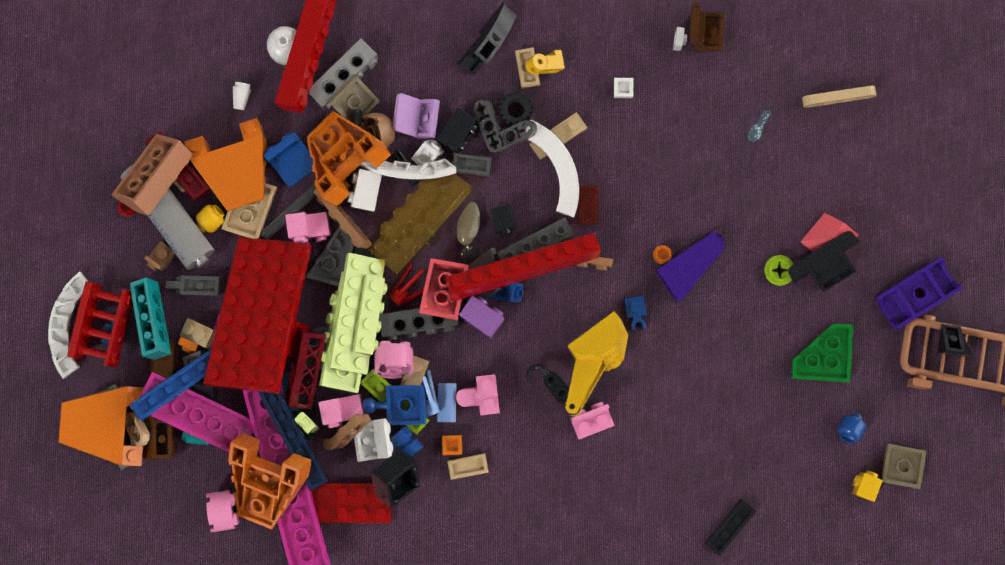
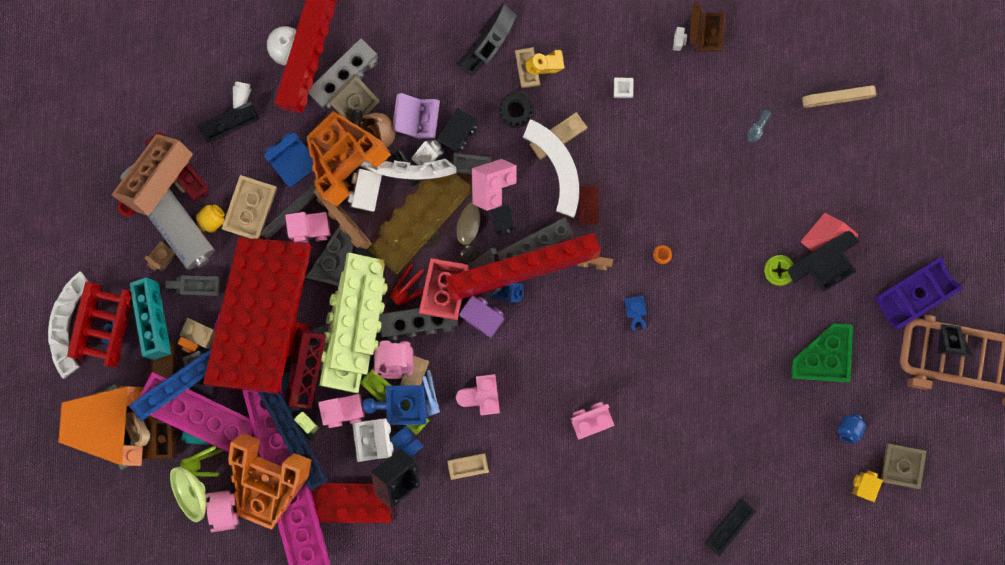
orange wedge [184,118,267,211] -> none
medium nougat plate [324,414,372,450] -> none
light blue tile [437,383,457,422] -> none
orange plate [442,435,462,455] -> none
dark grey beam [474,100,537,153] -> none
yellow slope [526,311,628,416] -> none
dark purple slope [655,231,725,302] -> none
none -> yellowish green dish [170,467,206,522]
none -> lime plant [180,446,223,477]
none -> black tile [199,102,260,143]
none -> bright pink brick [472,159,516,211]

